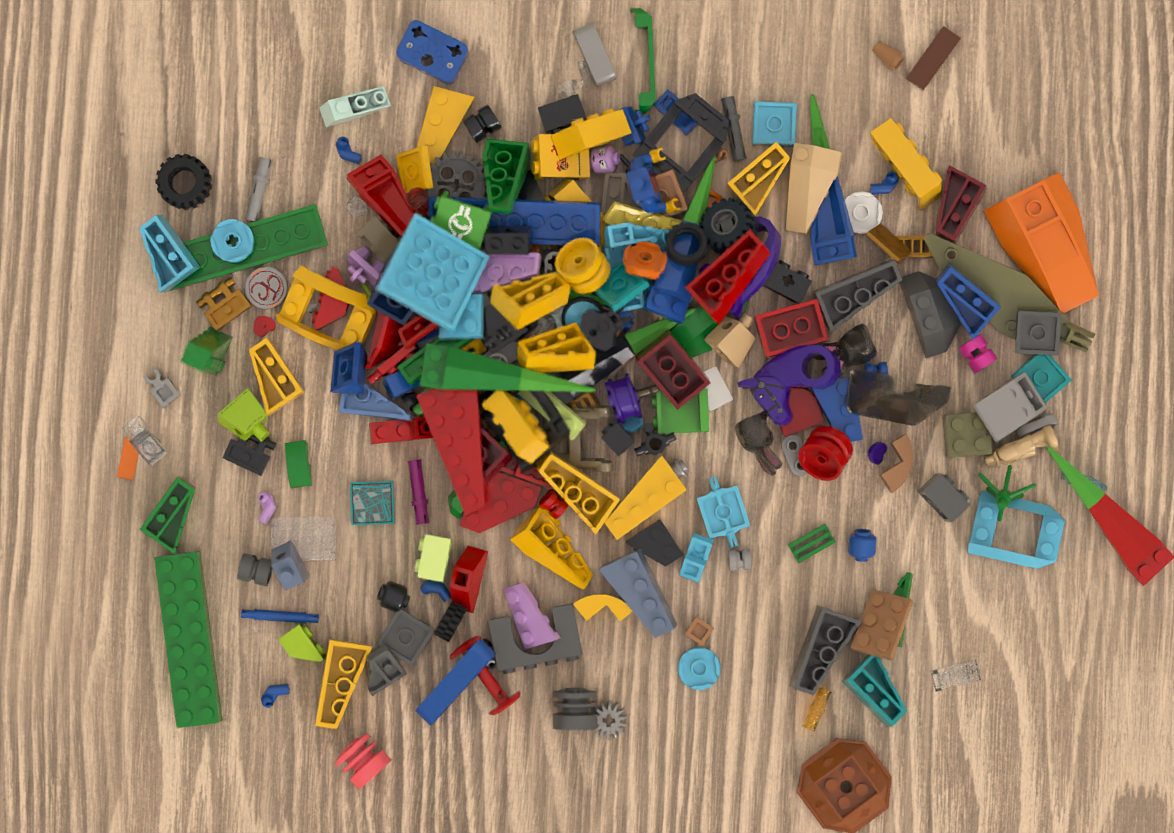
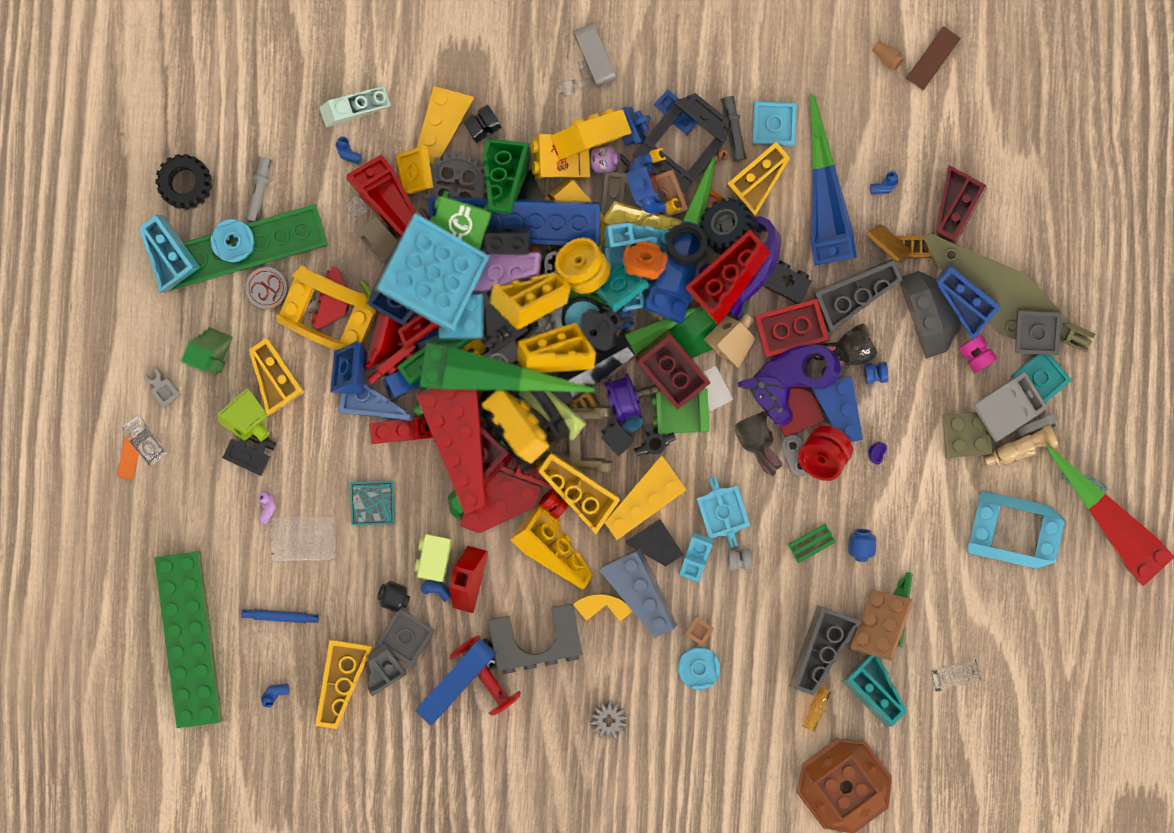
green wedge [139,475,196,554] -> none
pearl gold plate [196,277,252,331] -> none
dark grey wheel [237,553,273,587] -> none
red piece [253,316,276,337] -> none
sand blue torso [271,541,309,590] -> none
lime slope [278,624,326,662] -> none
green slope [285,440,312,489] -> none
coral wheel [334,733,392,790] -> none
lavender hips [346,246,384,286] -> none
blue axle [396,20,469,85] -> none
black hinge [401,392,419,411] -> none
clear red wheel [406,187,429,214] -> none
magenta pin [408,459,430,525] -> none
black tyre [434,600,467,642] -> none
lavender wing [504,582,561,650] -> none
black brick [538,94,586,134] -> none
dark grey wheel [553,688,597,730] -> none
green piece [630,8,656,114] -> none
light grey plate [670,459,689,479] -> none
tan wedge [786,143,842,234] -> none
white tile [845,191,883,234] -> none
clear smoke windscreen [845,370,951,426] -> none
yellow wedge [870,118,942,211] -> none
medium nougat brick [879,434,913,493] -> none
dark grey brick [917,473,971,523] -> none
green plant [978,465,1036,521] -> none
orange wedge [983,172,1099,314] -> none

